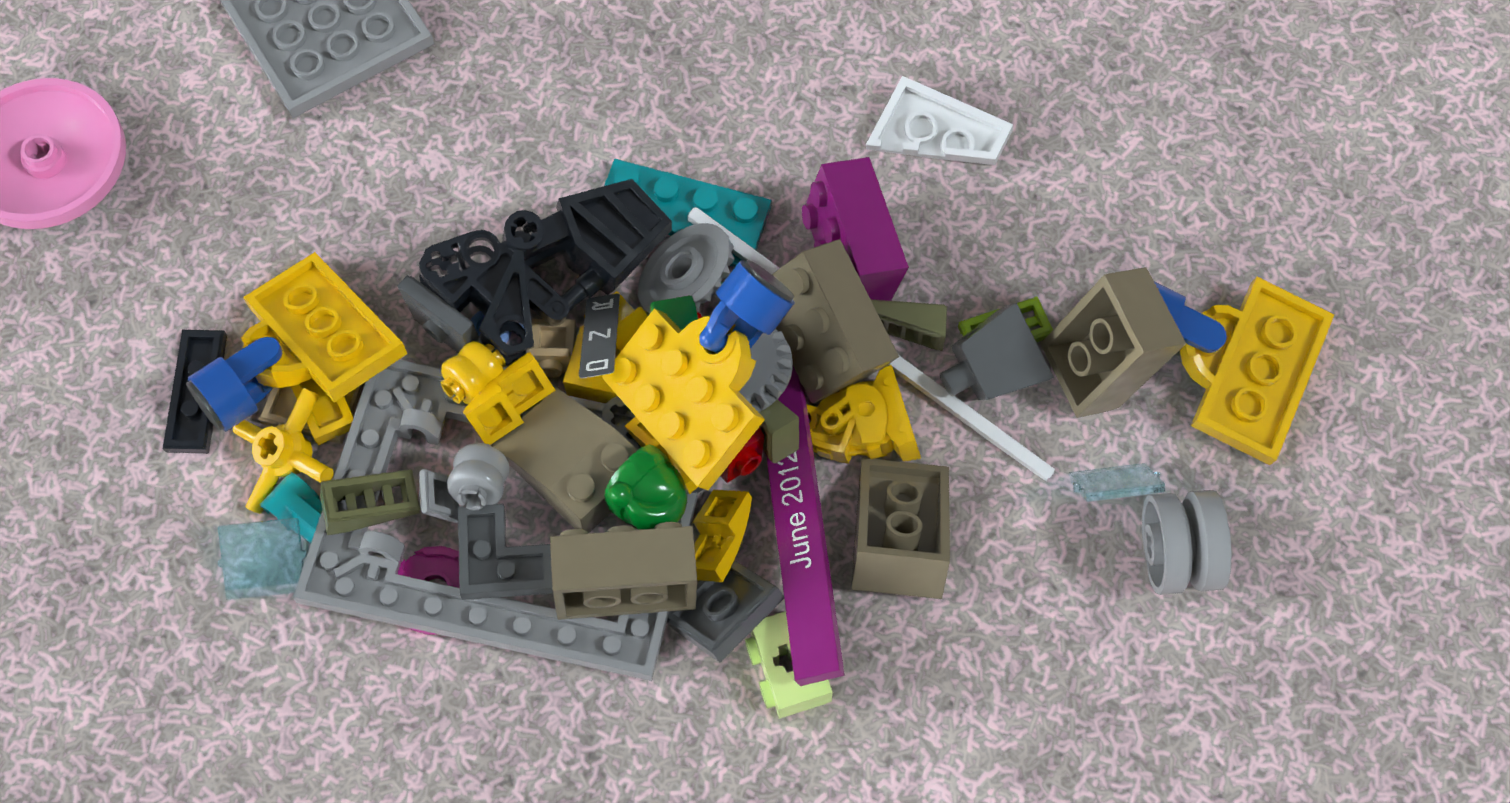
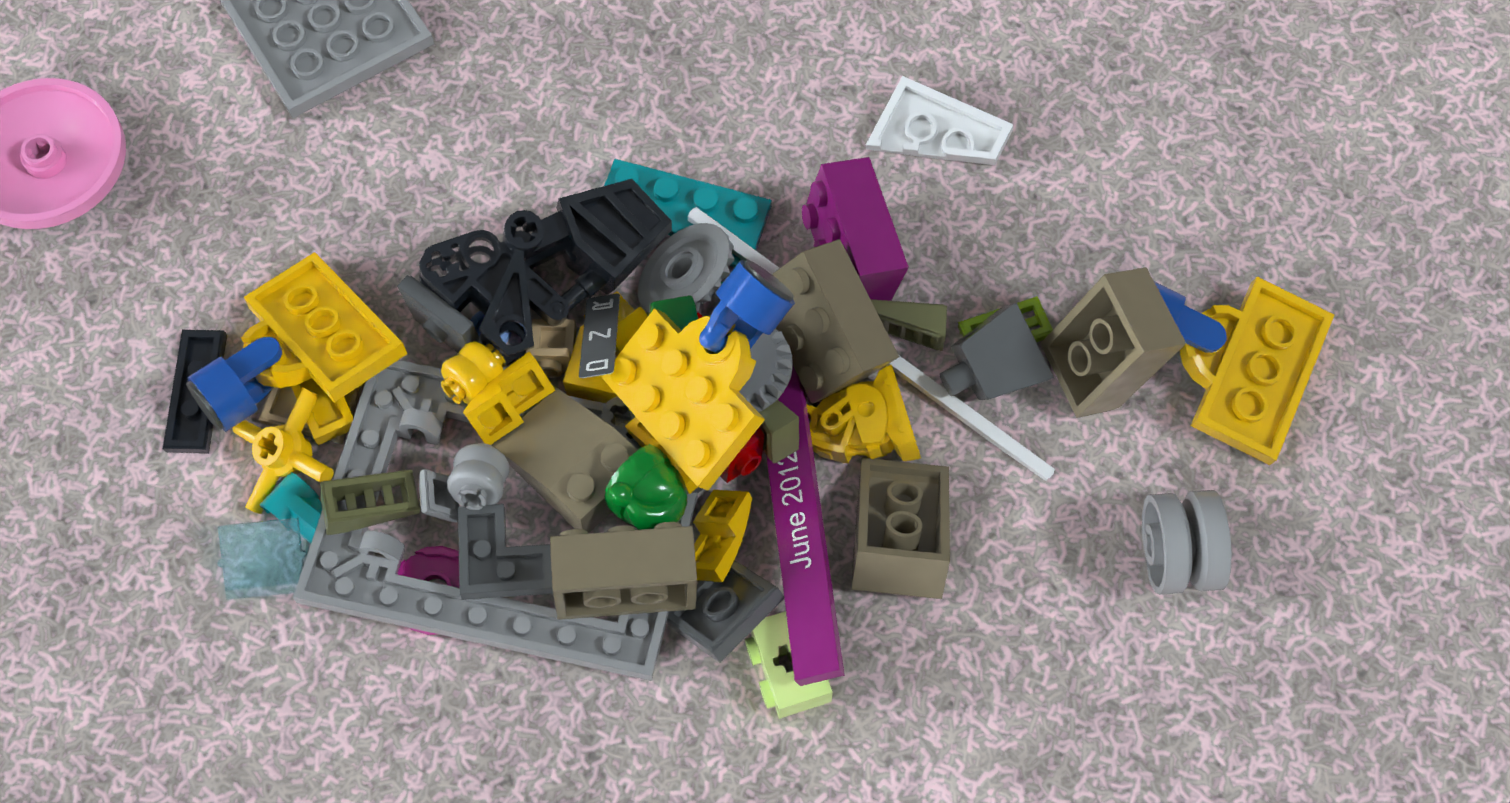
clear light blue piece [1069,463,1165,502] -> none

